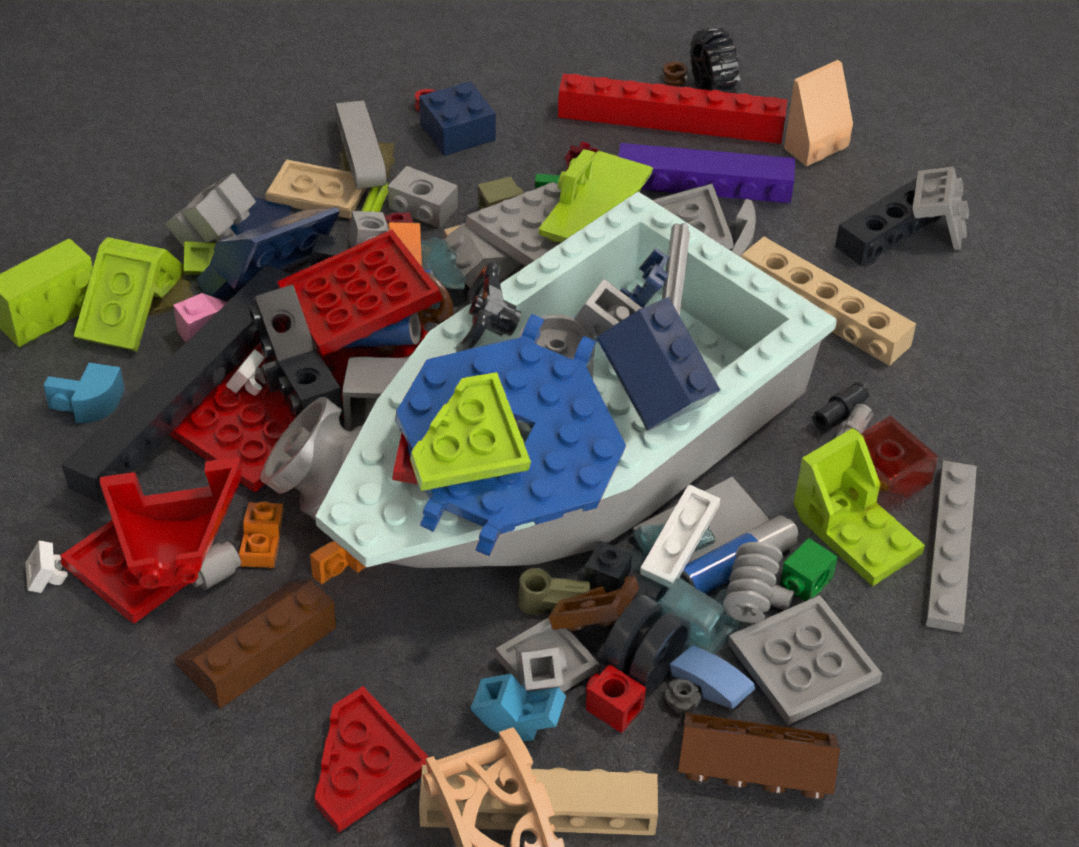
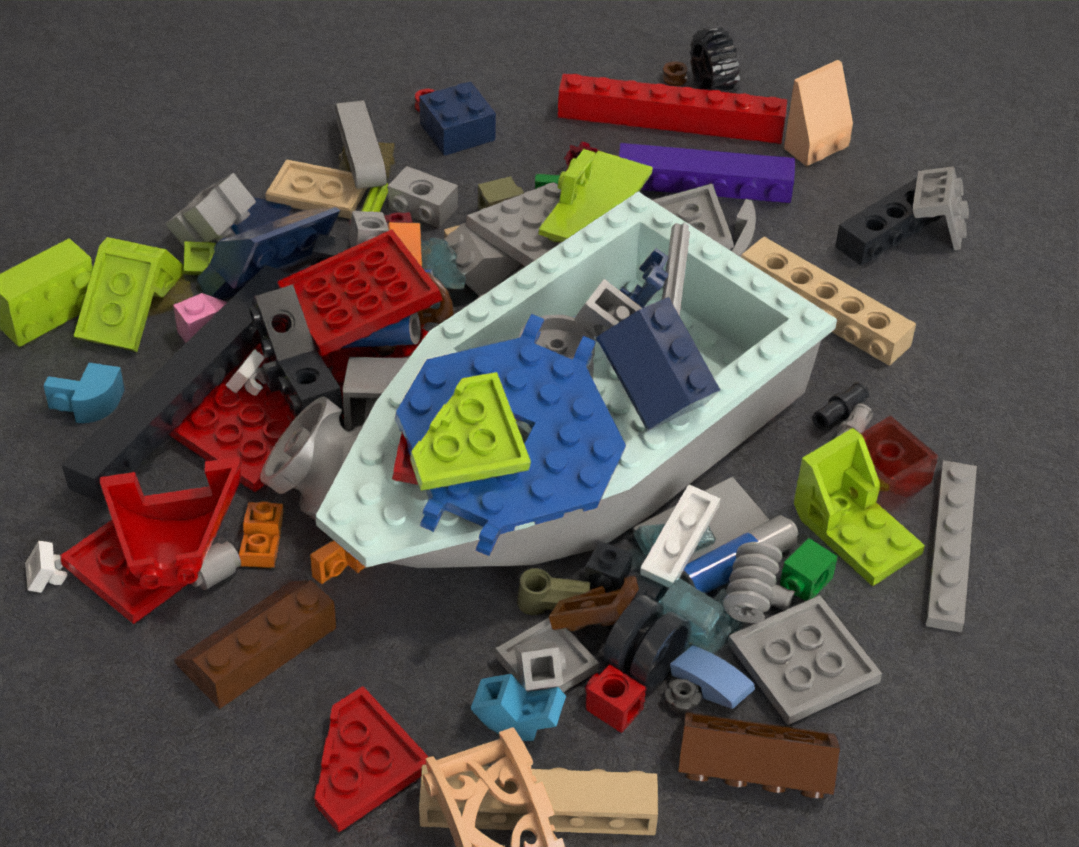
black piece [456,261,521,352] -> none

